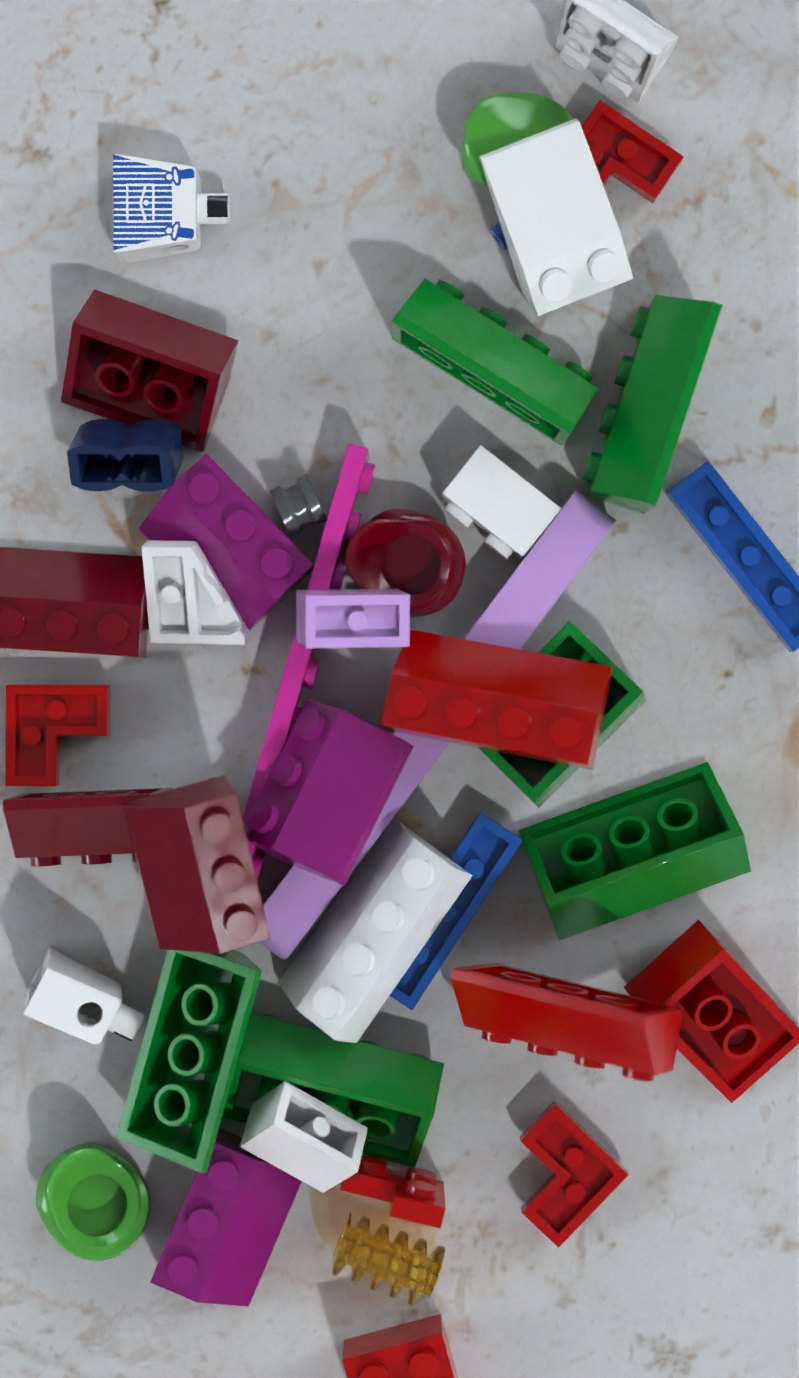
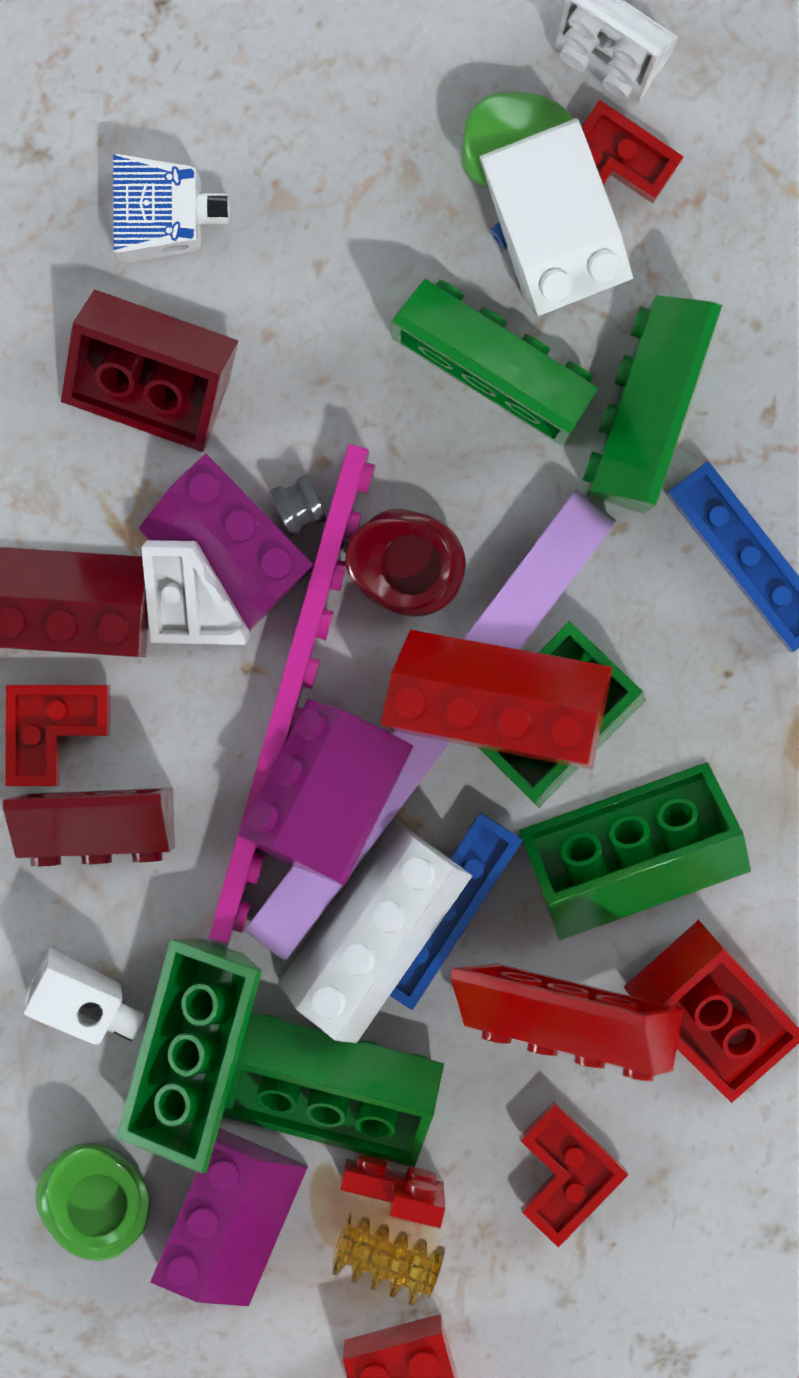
dark blue brick [67,419,184,492] -> none
dark red slope [122,775,271,954] -> none
white brick [240,1081,368,1193] -> none
lavender panel [296,589,410,648] -> none
white brick [442,445,561,560] -> none

